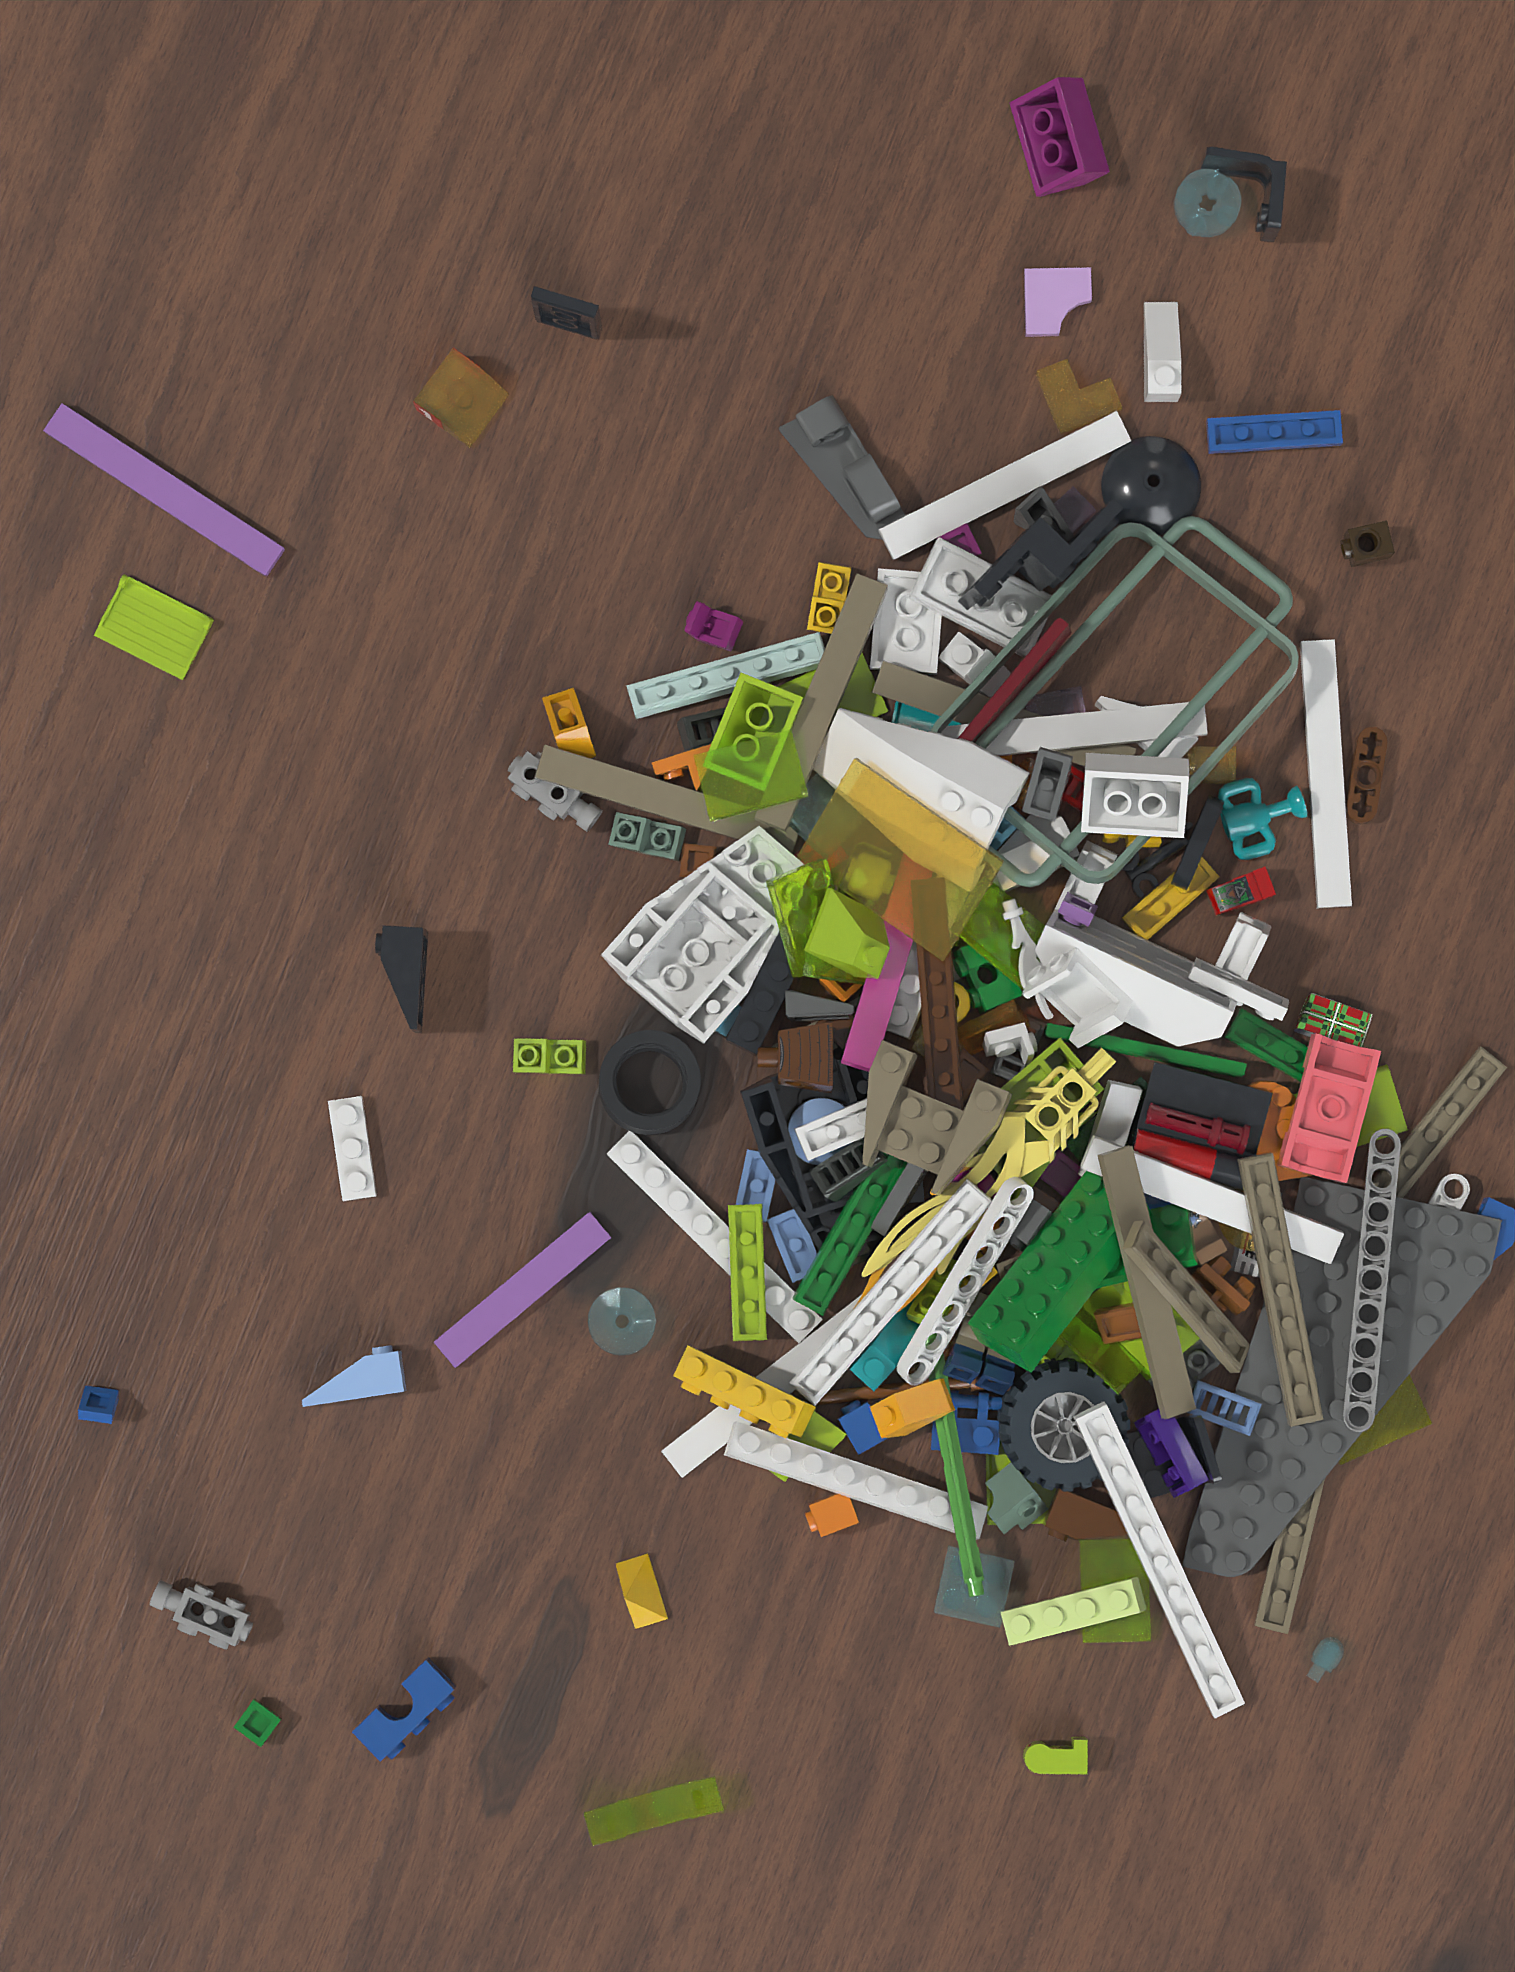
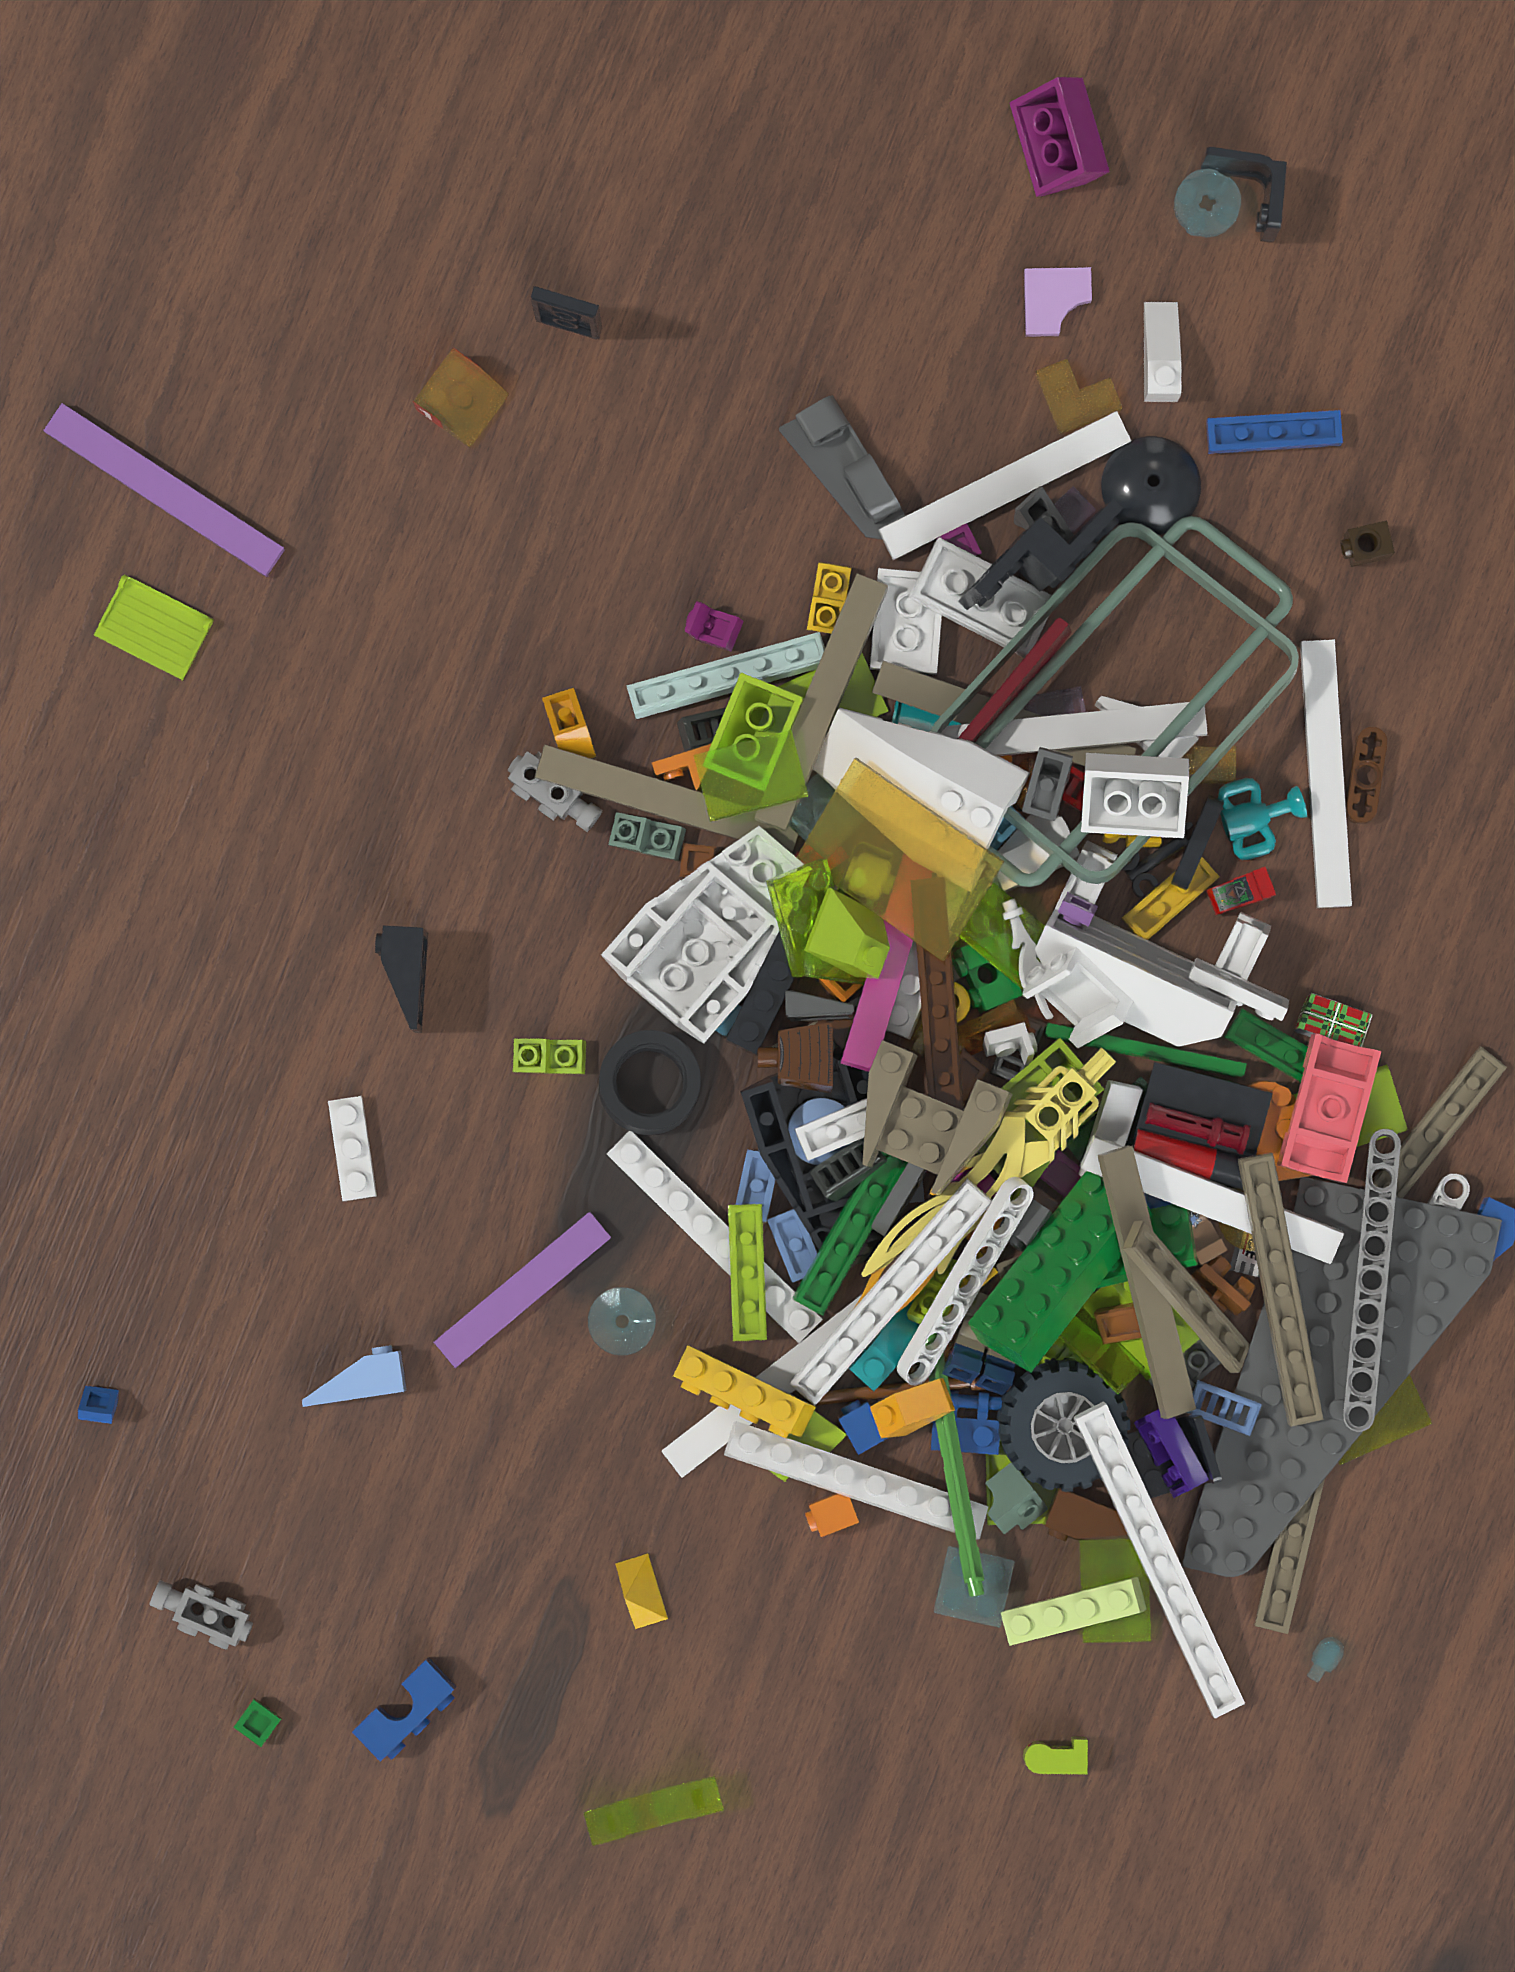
white slope [938,632,1011,698] -> none

